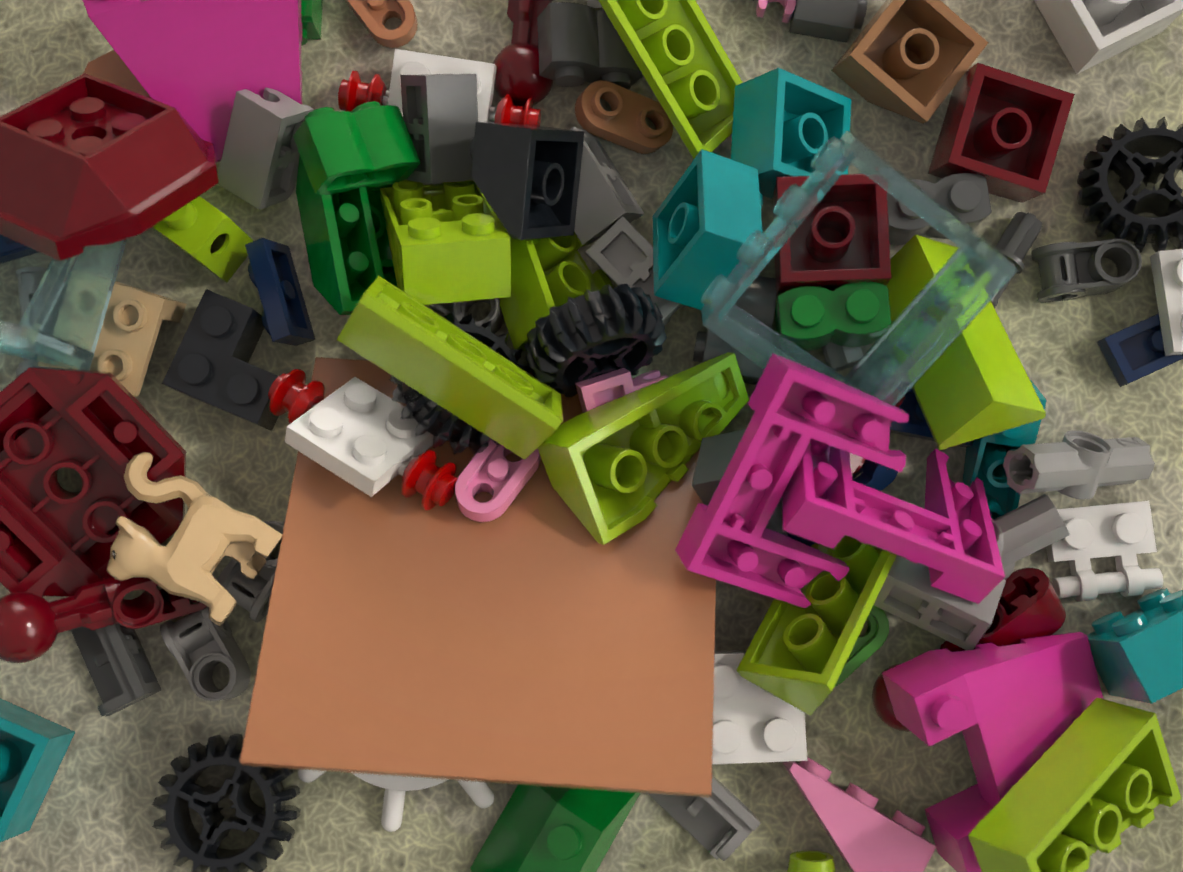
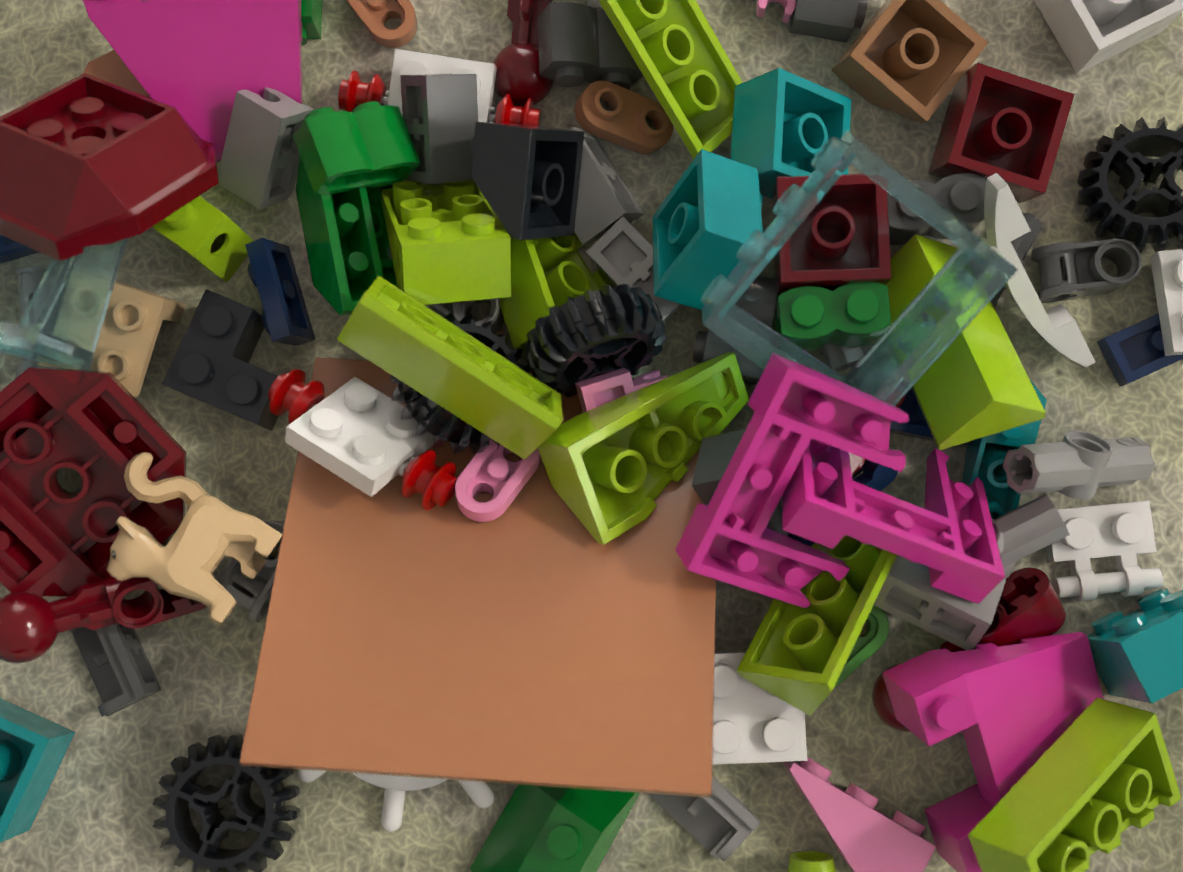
light grey piece [160,606,251,701] -> none
none -> white slope [984,173,1096,367]

